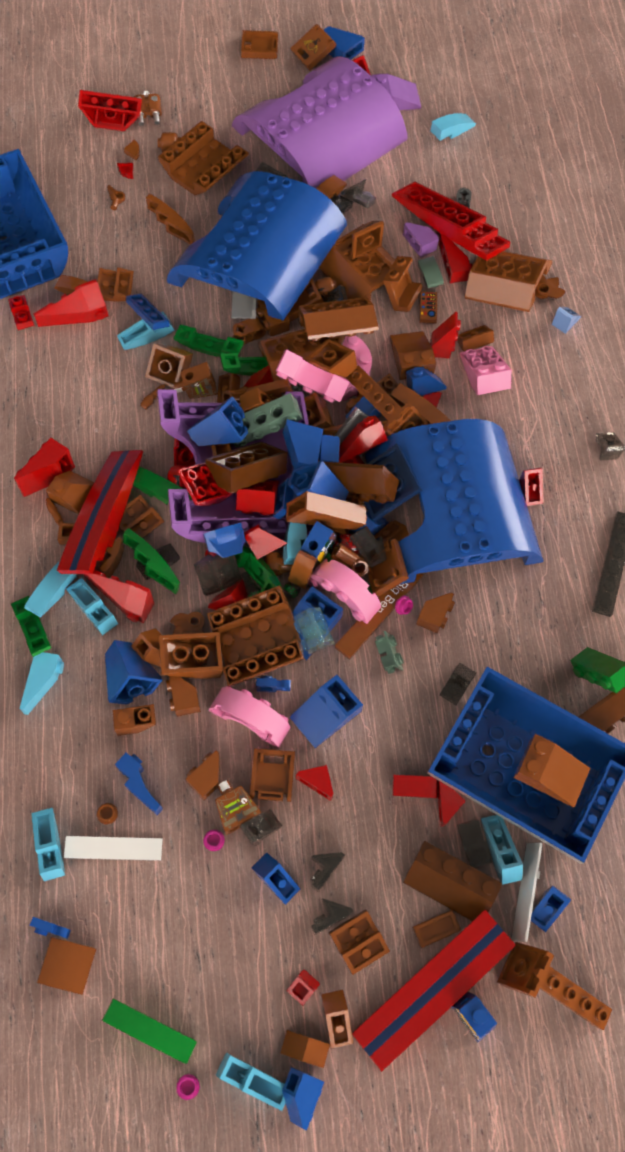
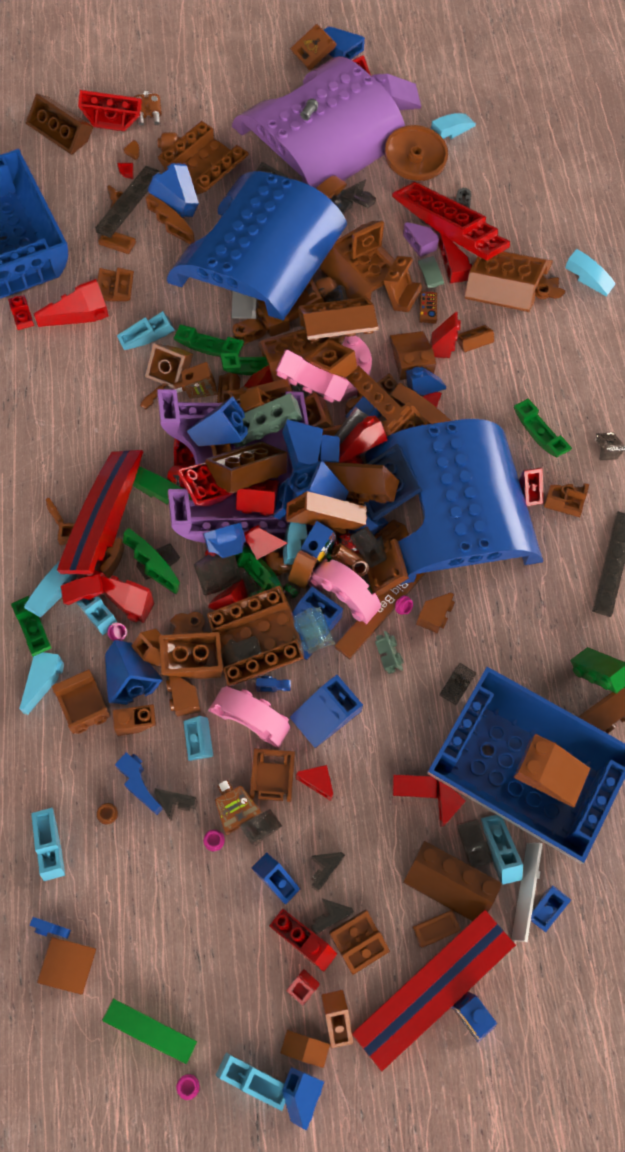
red slope [14,438,75,497] -> none
dark orange slope [46,471,94,515] -> none
dark orange slope [54,275,88,295] -> none
white piece [64,836,163,861] -> none
dark orange slope [119,495,164,538] -> none
blue tile [126,293,169,330] -> none
dark orange slope [186,750,220,801] -> none
dark orange container [241,30,278,59] -> none
bright pink slope [460,346,511,395] -> none
dark orange bracket [497,941,612,1031] -> none
medium blue slope [552,307,581,334] -> none
none -> reddish brown slope [25,93,93,155]
none -> dark orange panel [52,669,111,734]
none -> red slope [61,574,104,605]
none -> clear smoke plate [95,166,160,238]
none -> dark orange tile [98,229,136,255]
none -> dark pink plate [108,622,127,642]
none -> blue slope [148,163,199,217]
none -> clear smoke slope [154,788,198,821]
none -> medium azure slope [183,716,213,761]
none -> clear smoke slope [221,636,262,667]
none -> red slope [269,908,337,972]
none -> dark grey pin [300,98,318,121]
none -> dark orange dish [385,125,448,181]
none -> green slope [514,398,572,458]
none -> dark orange slope [544,483,590,518]
none -> medium azure slope [565,249,616,297]

